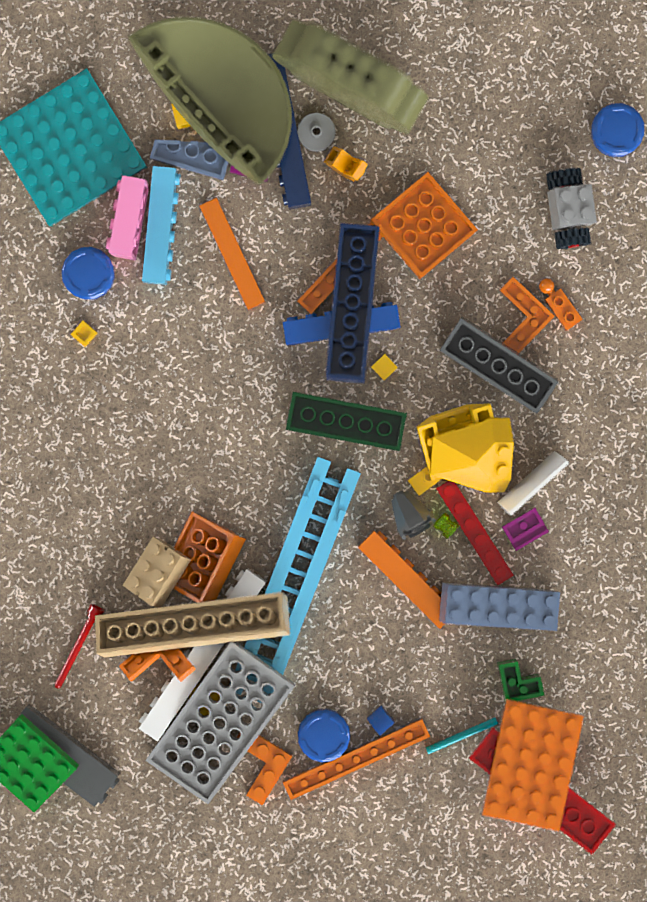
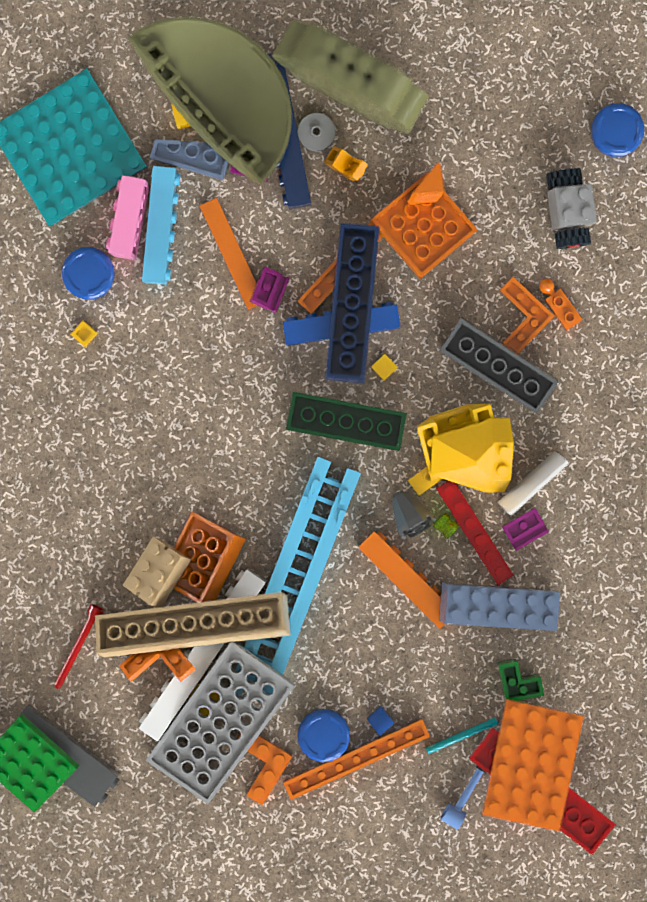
none -> magenta plate [249,266,290,313]
none -> orange slope [407,163,444,204]
none -> medium blue piece [440,765,486,830]

